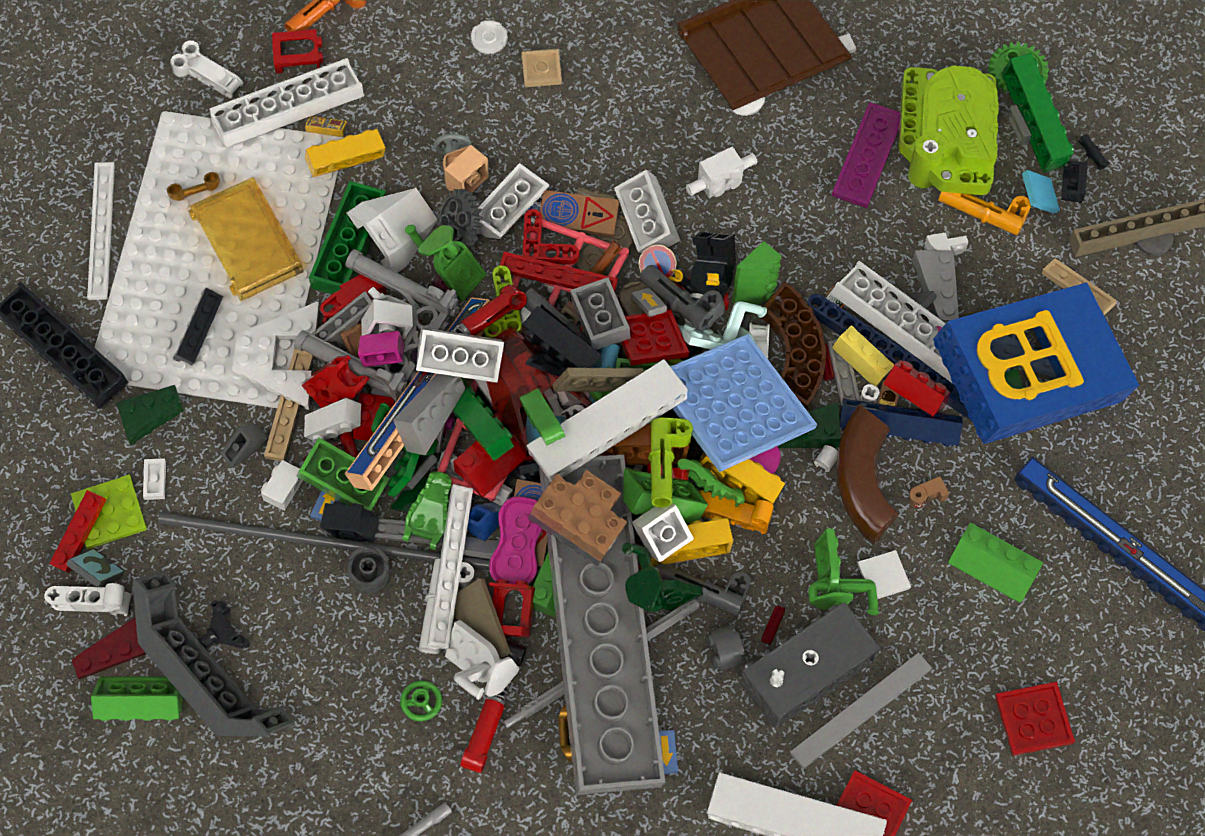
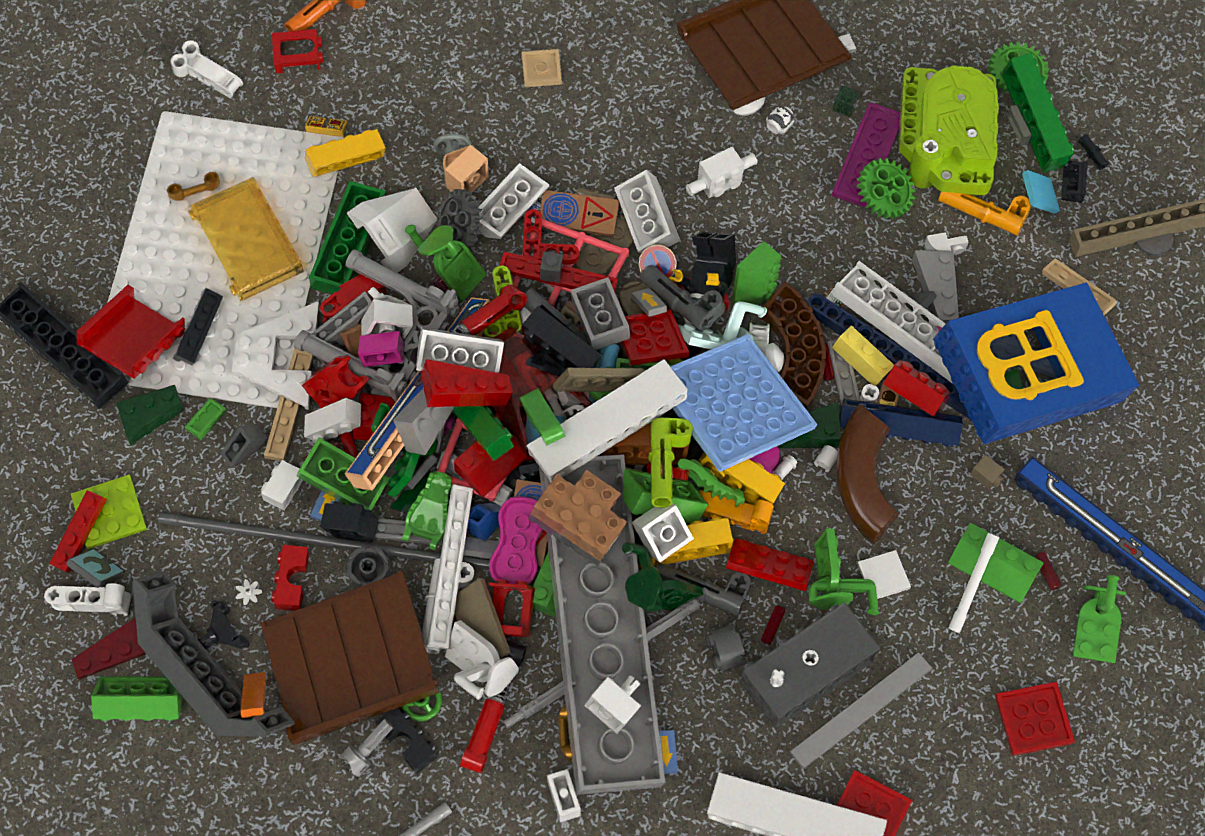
white tile [87,162,115,300] -> none
white plate [143,459,166,500] -> none
white tile [210,58,364,148] -> none
white tile [471,20,508,54] -> none
dark orange axle [589,240,623,275] -> none
medium nougat leg [908,476,949,508] -> none
none -> red panel [77,285,185,379]
none -> bright green plate [185,398,227,440]
none -> white plant [236,579,262,605]
none -> orange tile [241,672,266,718]
none -> reddish brown container [261,571,440,745]
none -> red arch [271,545,310,611]
none -> light grey piece [339,719,393,777]
none -> black arch [375,708,437,774]
none -> red wedge [421,359,513,407]
none -> dark grey brick [540,252,563,283]
none -> white brick [547,769,581,822]
none -> white brick [584,676,641,734]
none -> red plate [726,538,814,592]
none -> white hat [765,343,785,373]
none -> head [766,106,794,134]
none -> white pin [772,455,797,481]
none -> clear green brick [833,85,859,117]
none -> bright green gear [857,158,916,219]
none -> white piece [948,533,999,633]
none -> dark tan brick [971,455,1005,490]
none -> dark red axle [1034,552,1062,591]
none -> bright green plate [1073,575,1126,663]

